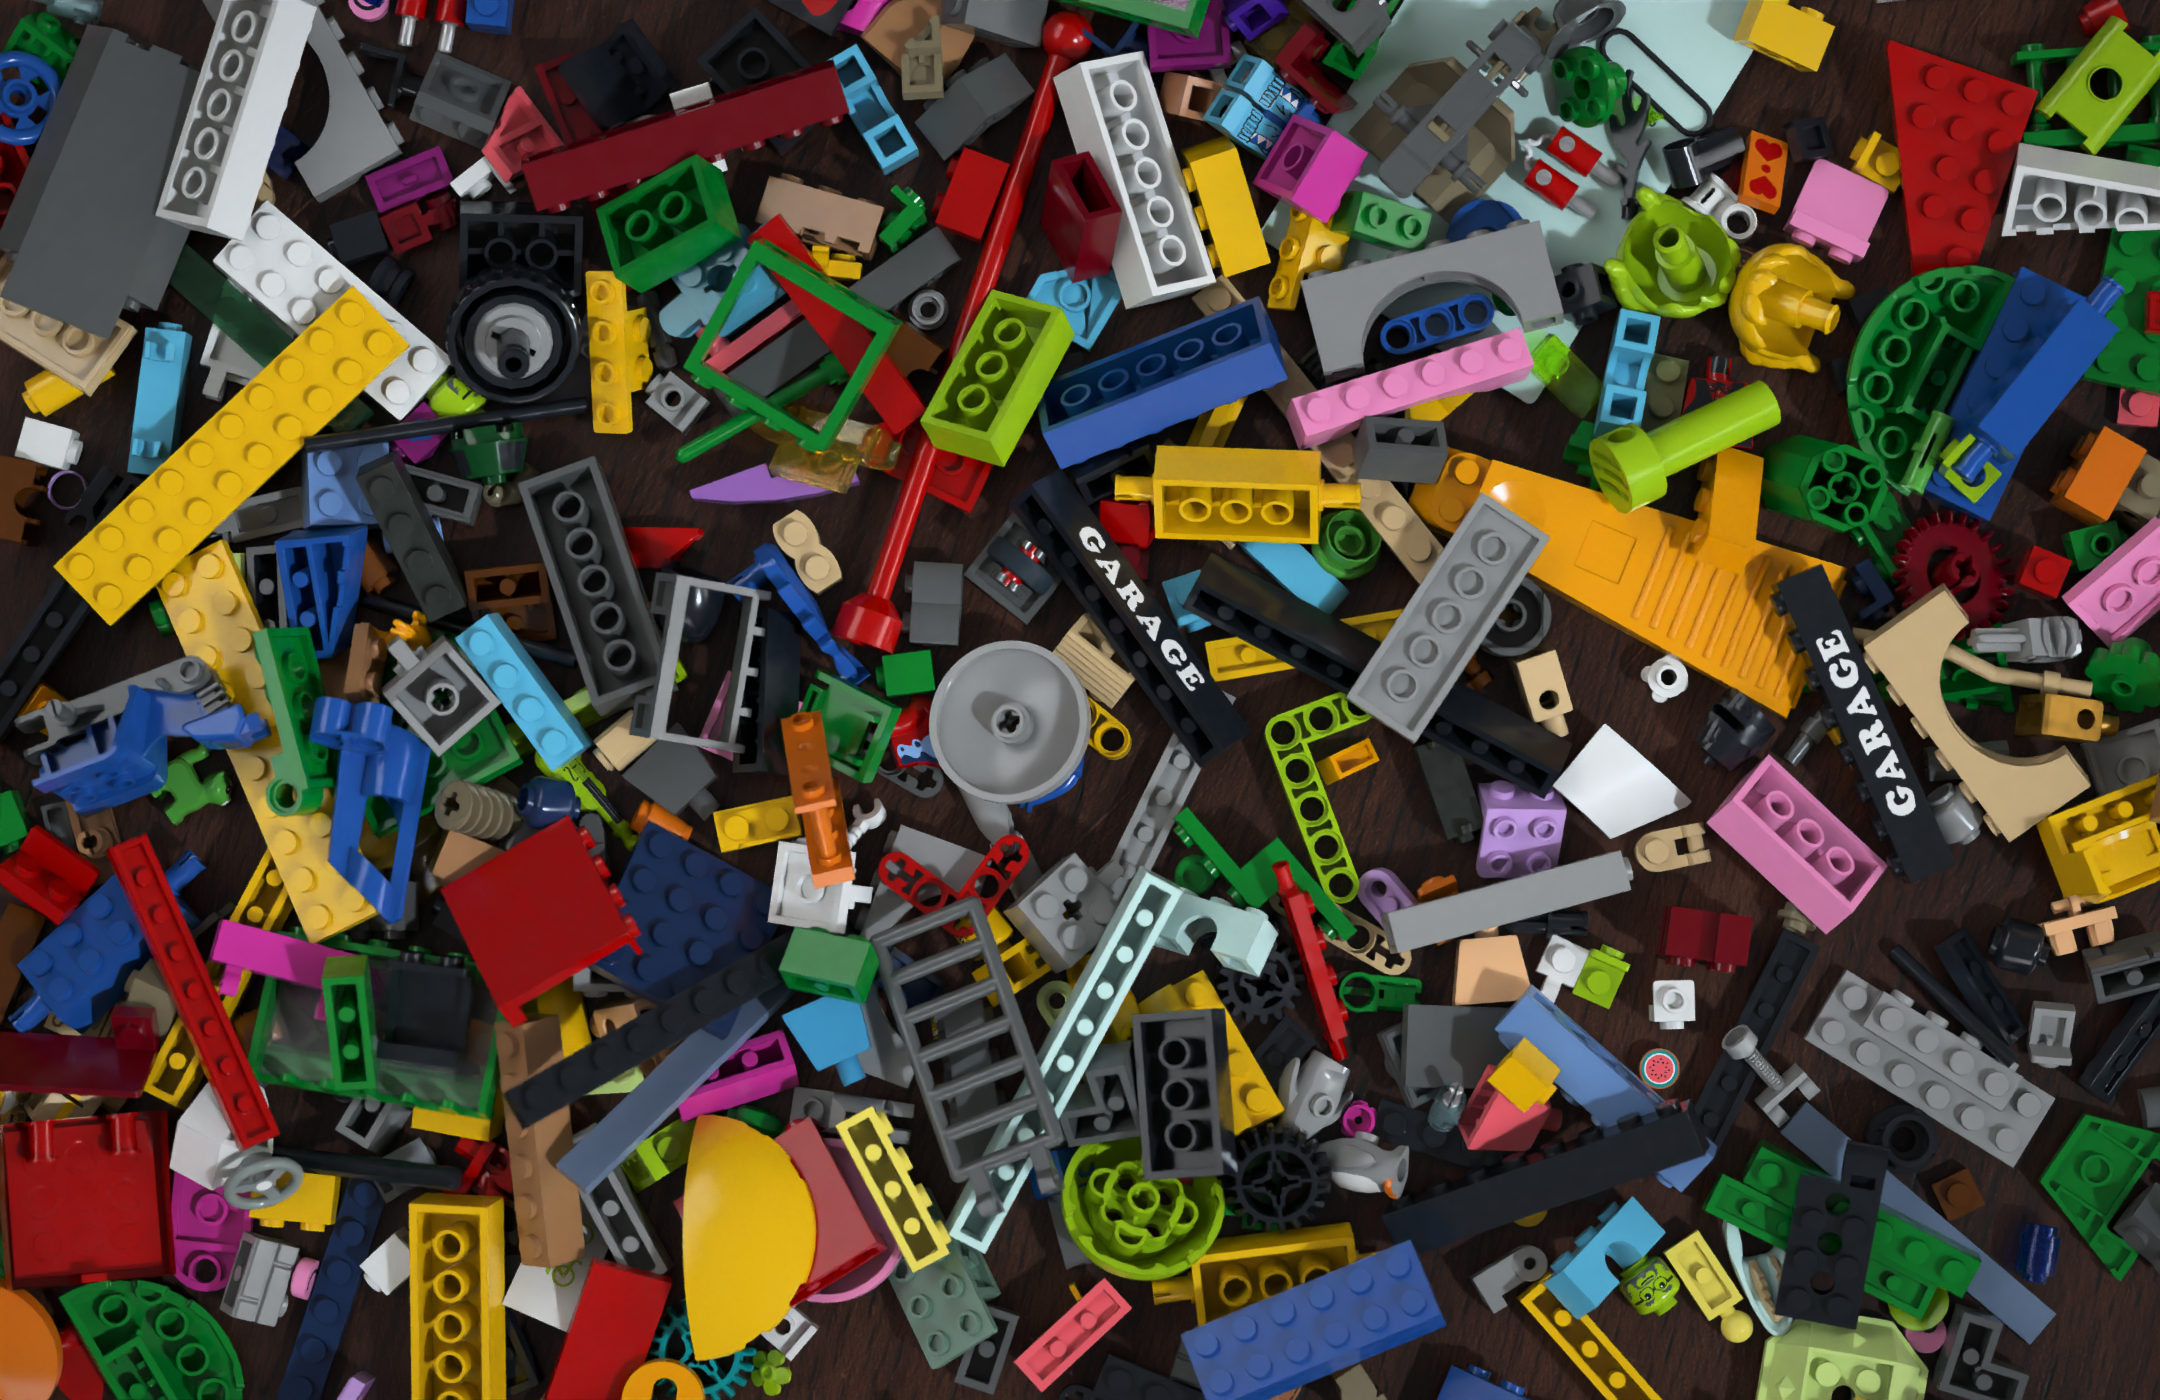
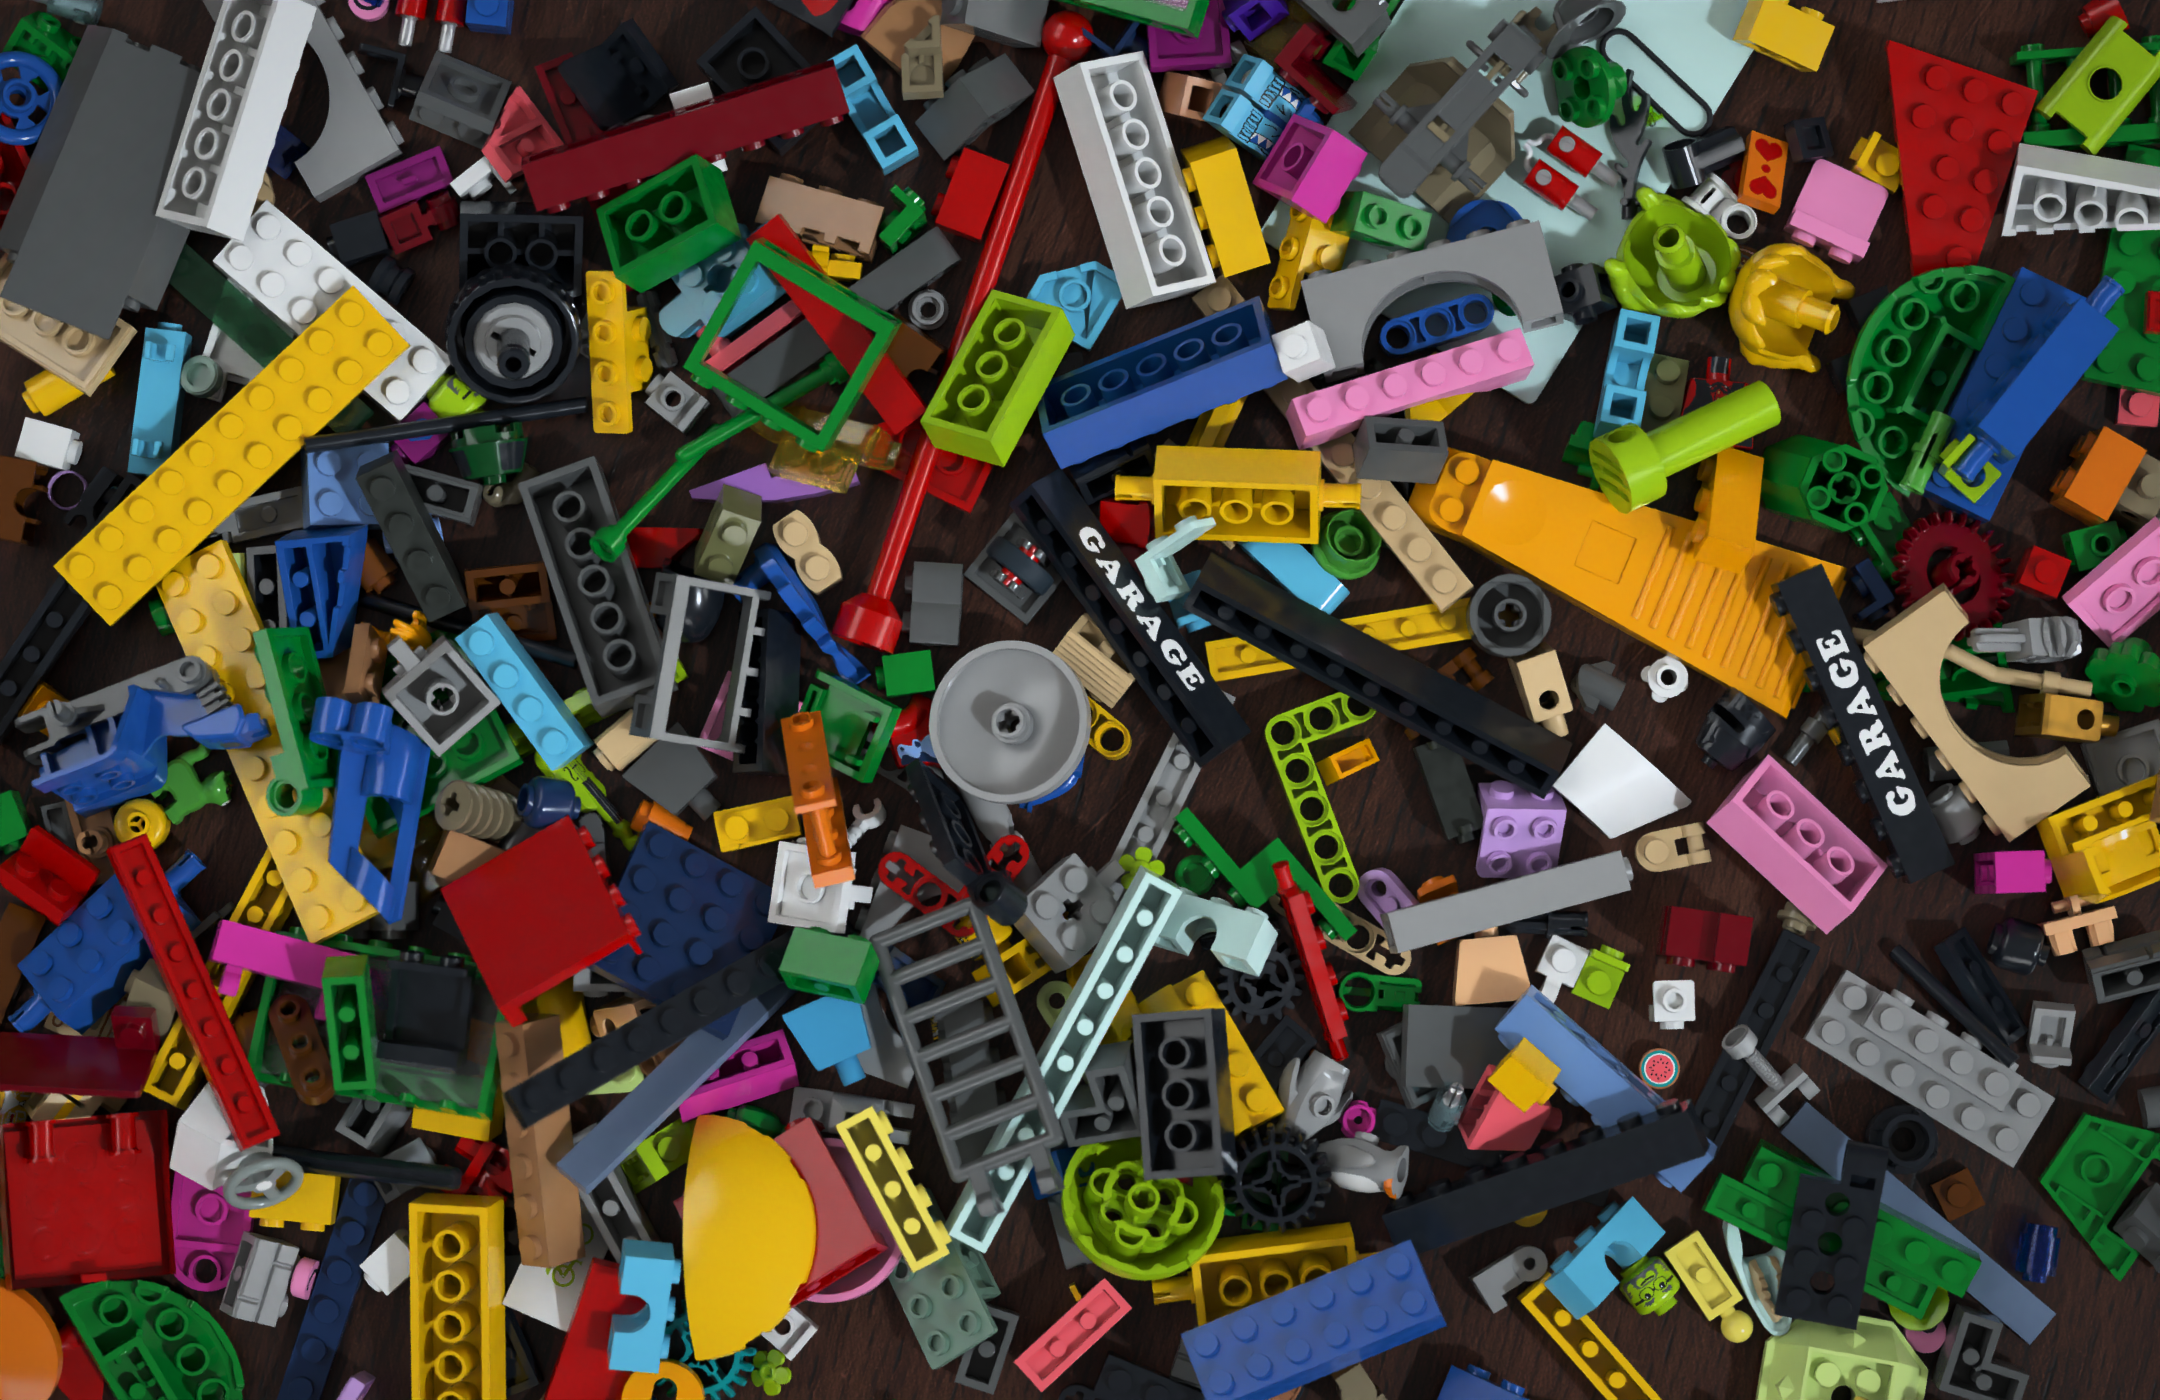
dark red brick [1040,151,1122,283] -> none
light grey plate [1345,492,1551,744] -> none
clear neon green plate [1531,333,1603,418] -> none
none -> yellow head [114,798,171,849]
none -> sand green tile [180,355,223,398]
none -> reddish brown plate [268,994,335,1105]
none -> green piece [589,423,720,562]
none -> medium azure arch [607,1239,681,1373]
none -> olive brick [694,484,762,585]
none -> black hinge [905,758,1028,926]
none -> lime plant [1119,846,1165,889]
none -> light aqua bracket [1135,515,1217,603]
none -> white brick [1271,320,1336,383]
none -> dark grey piece [1570,661,1626,714]
none -> dark pink brick [1973,850,2052,894]

